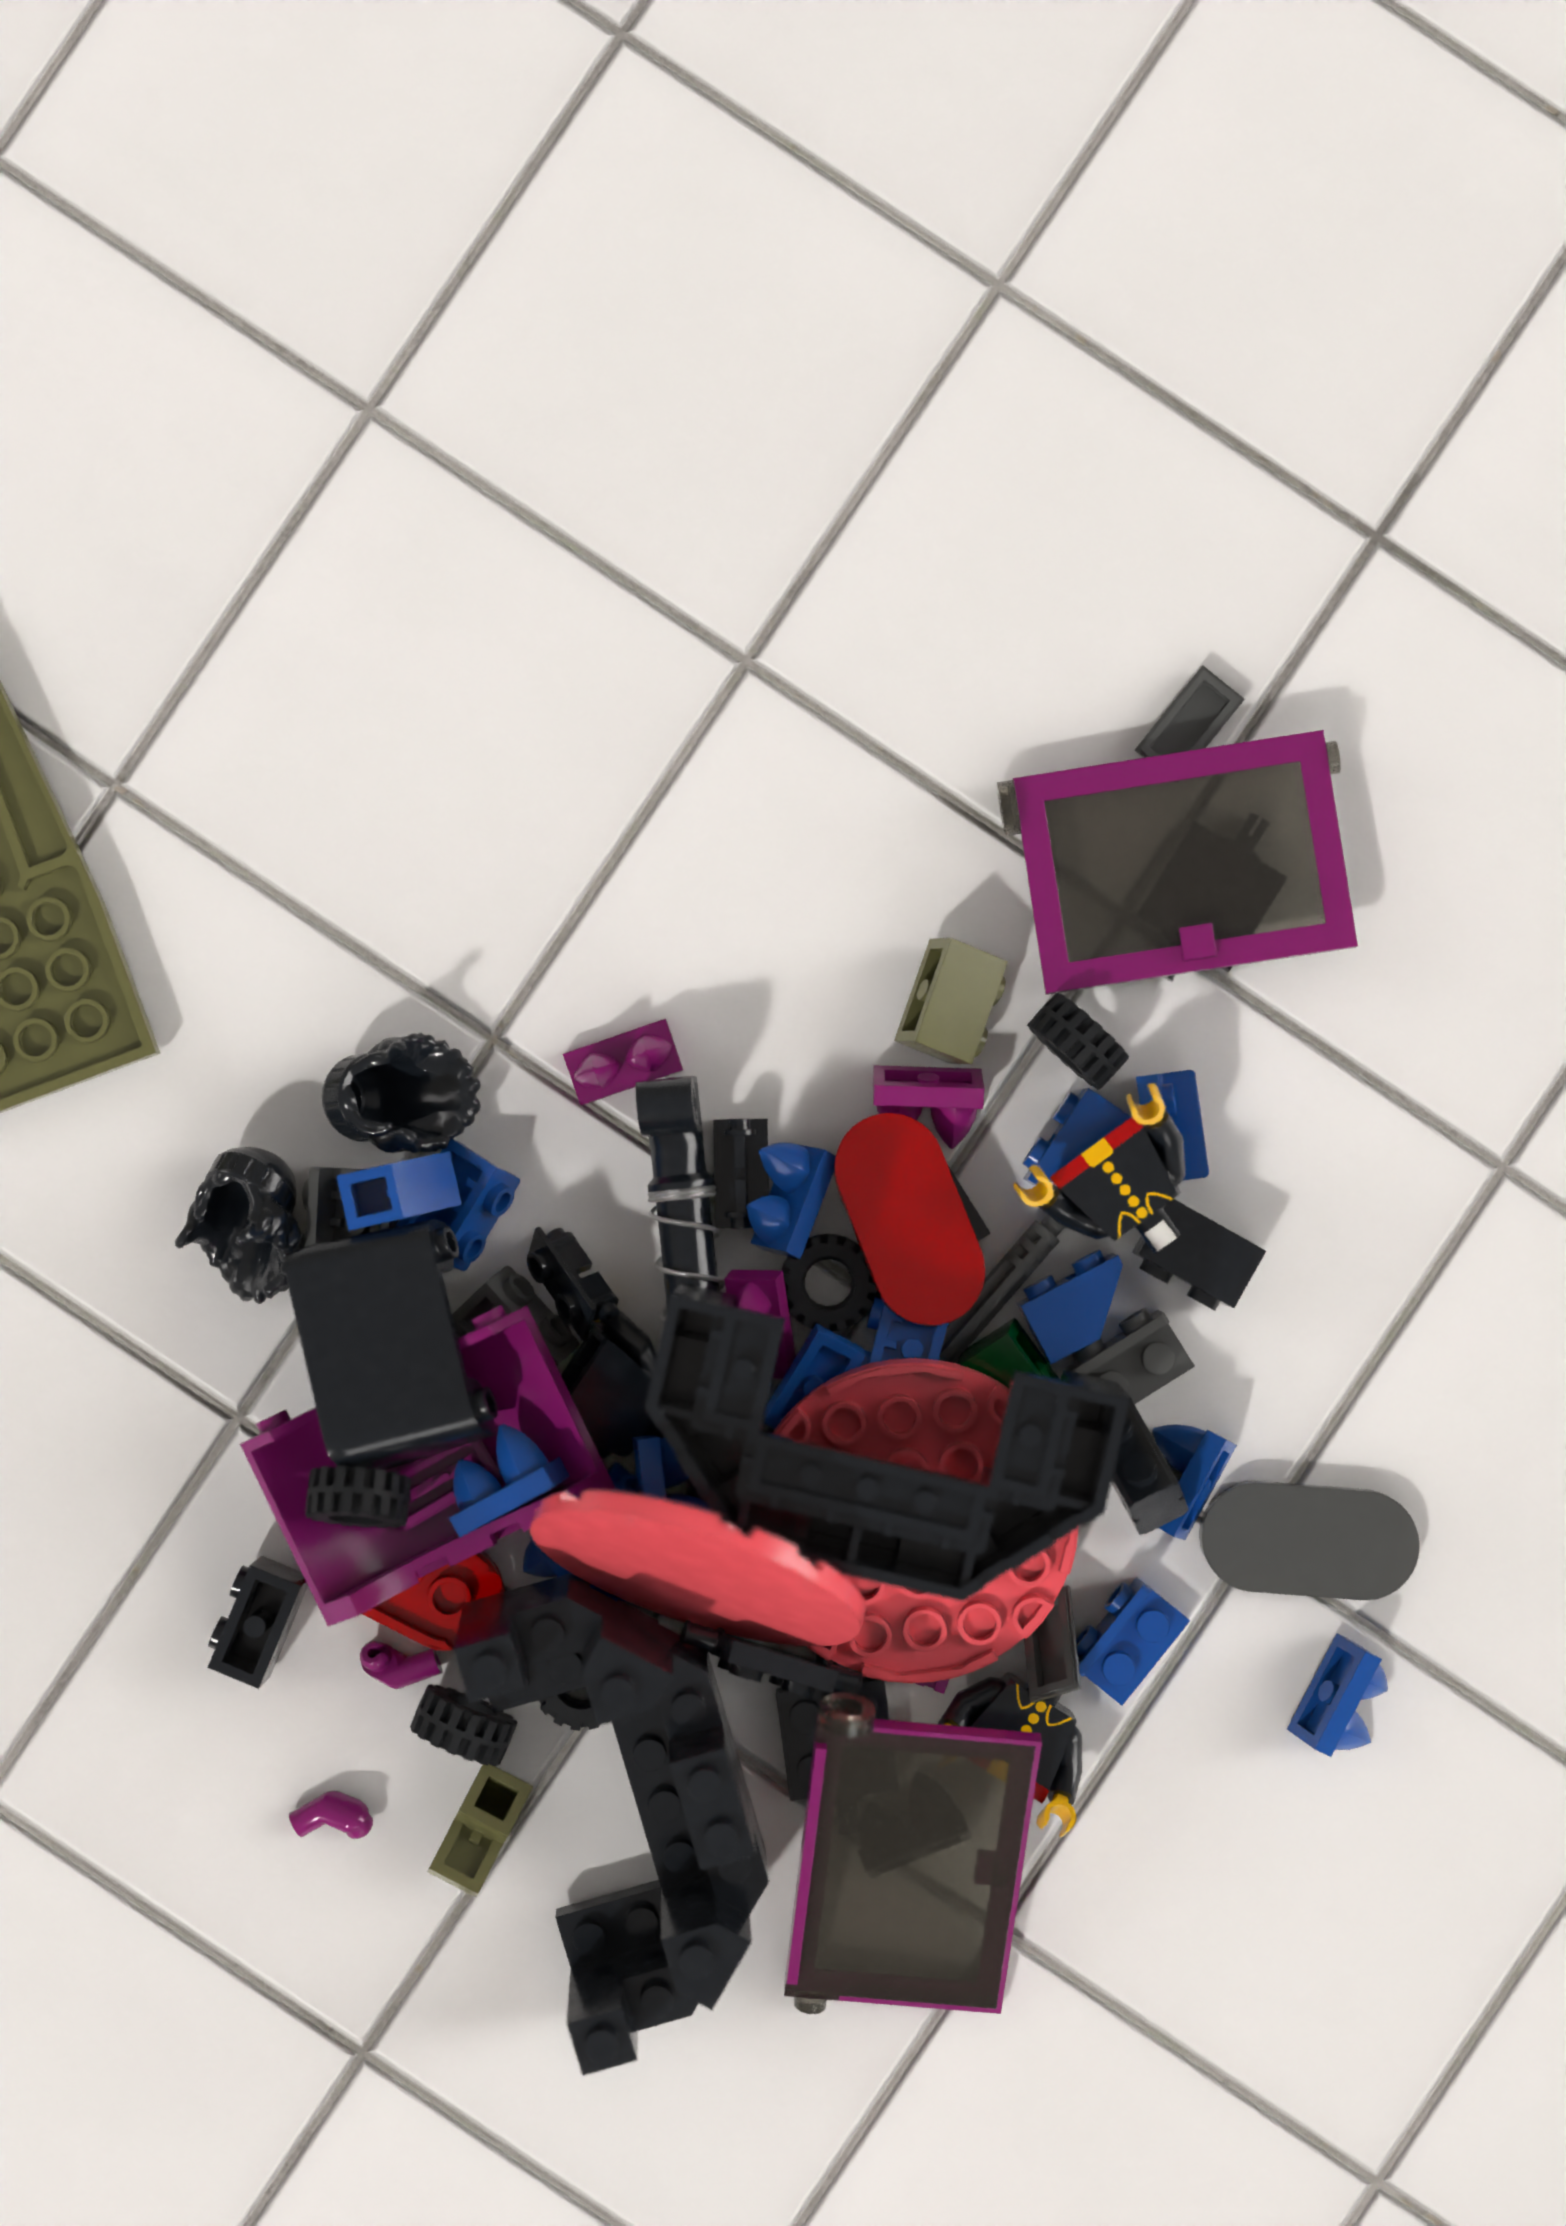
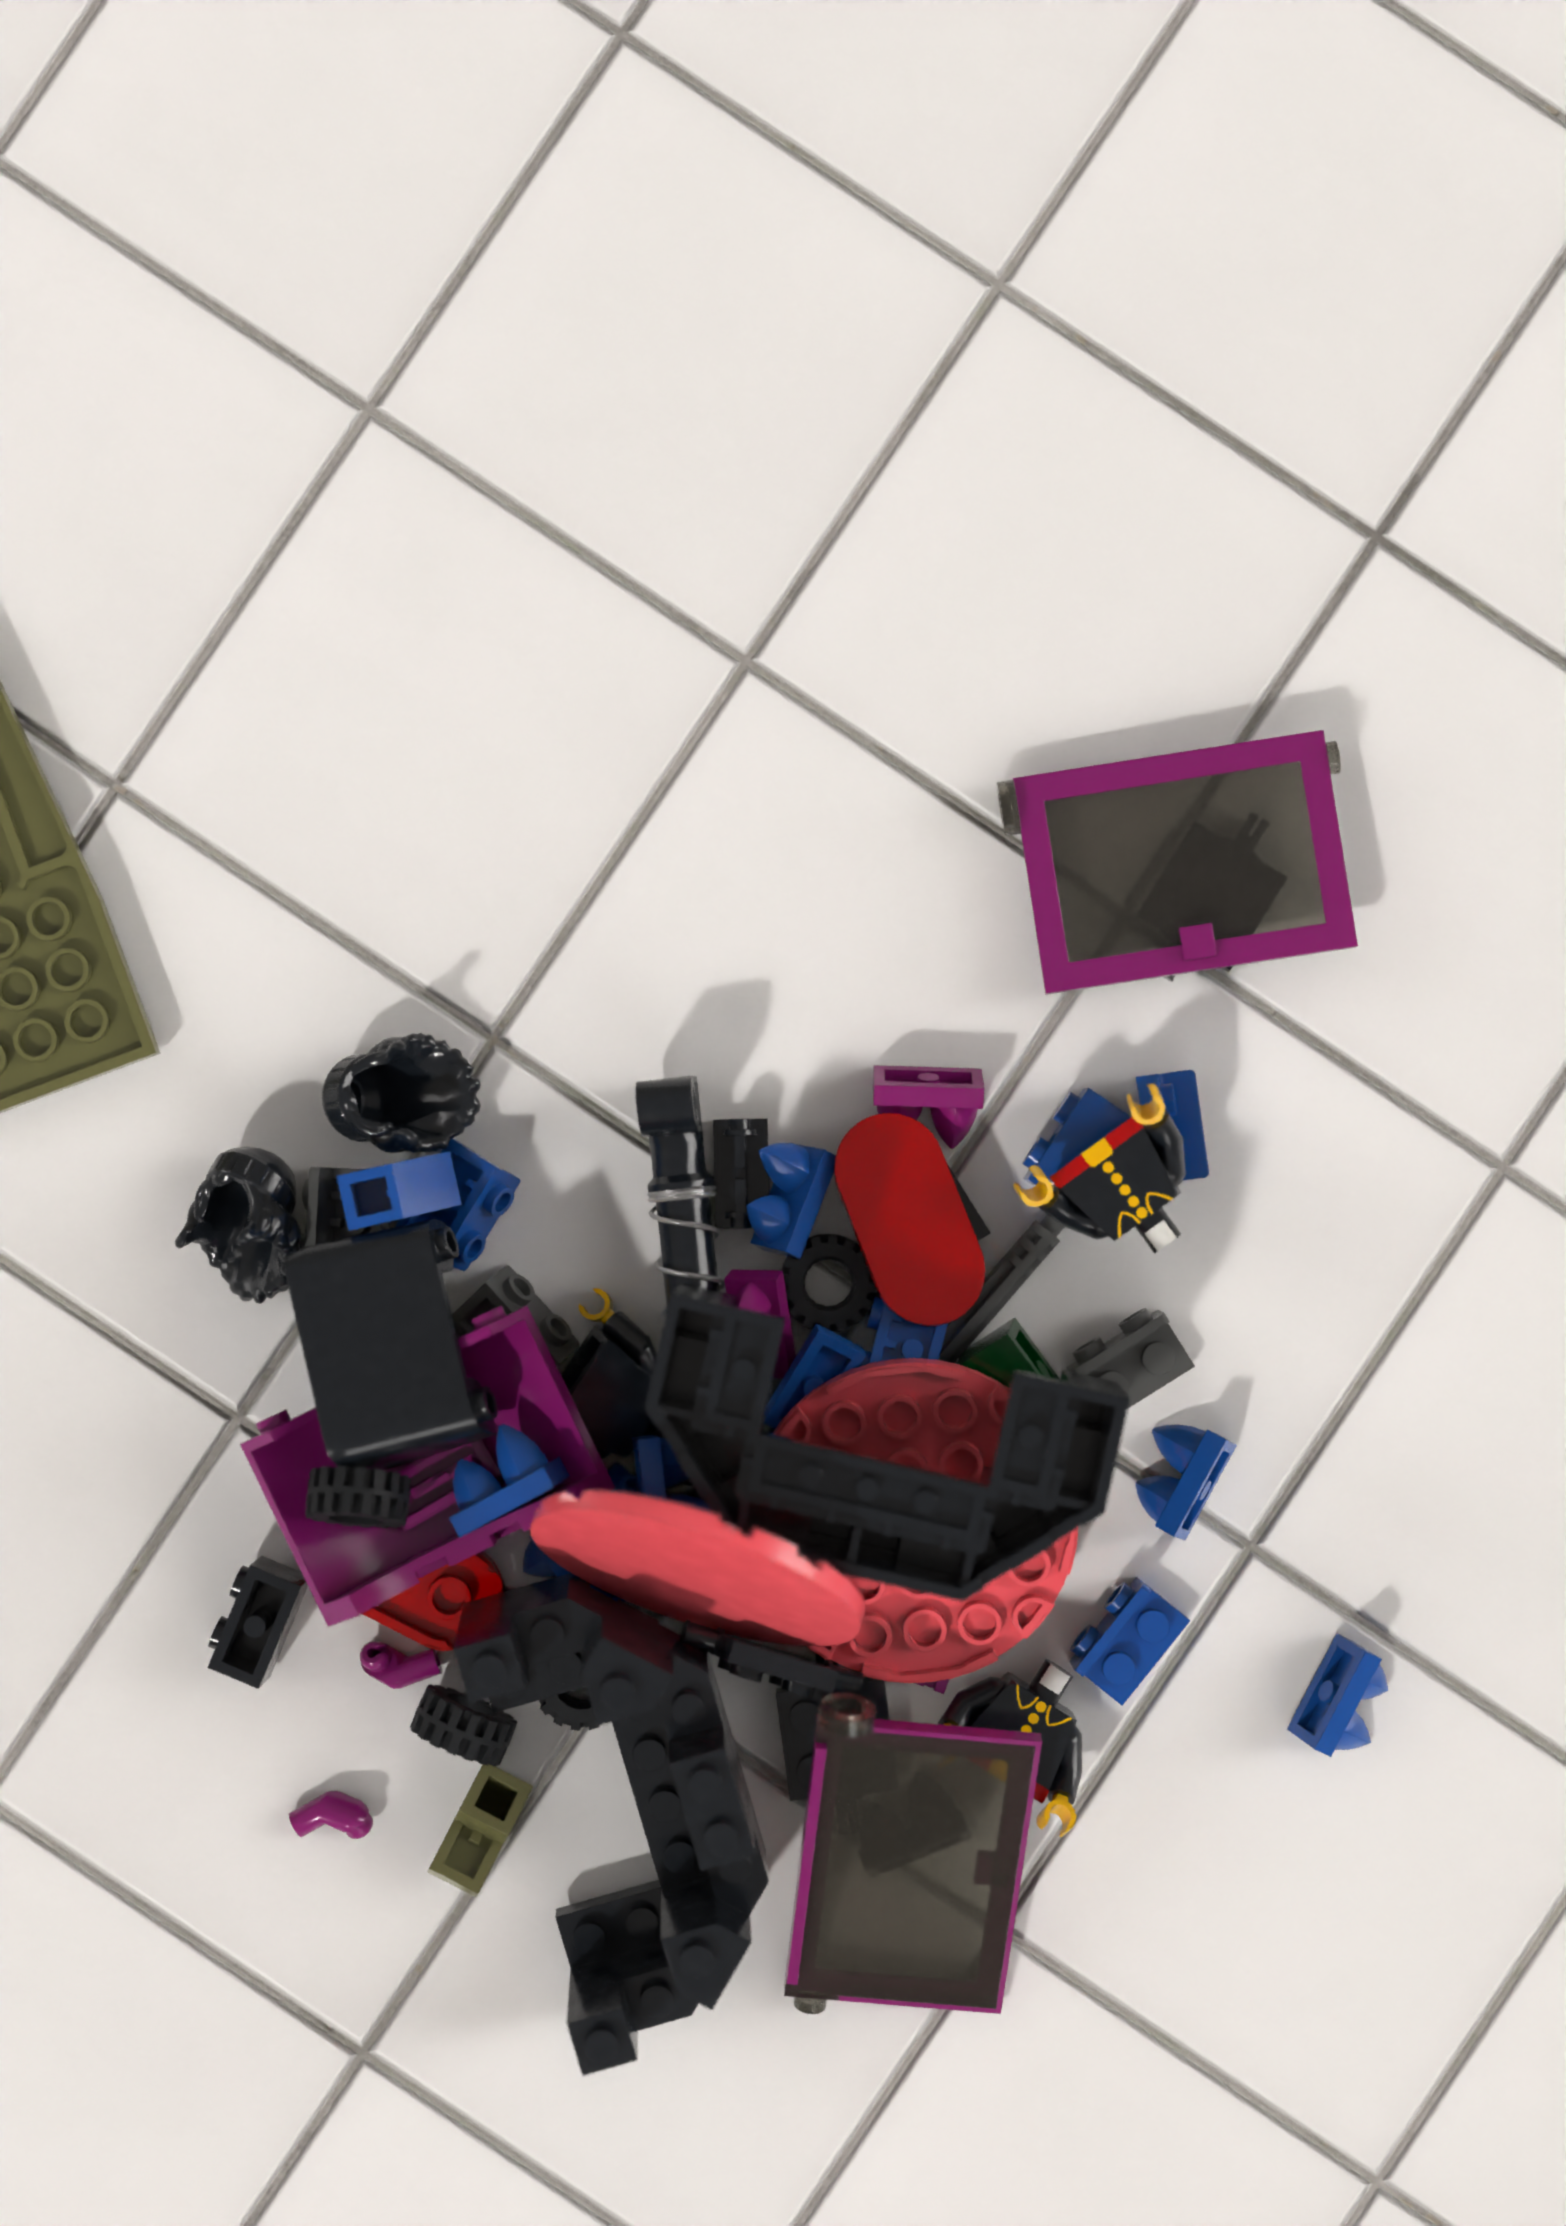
black hinge [527,1226,620,1341] -> none
magenta tile [563,1019,684,1106] -> none
olive brick [894,938,1008,1064] -> none
blue slope [1016,1250,1123,1364] -> none
dark grey tile [1024,1585,1081,1703] -> none
black tyre [1027,992,1129,1090] -> none
black brick [1111,1398,1189,1535] -> none
black brick [1132,1199,1266,1311] -> none
dark grey tile [1134,665,1245,784] -> none
dark grey tile [1199,1481,1419,1600] -> none

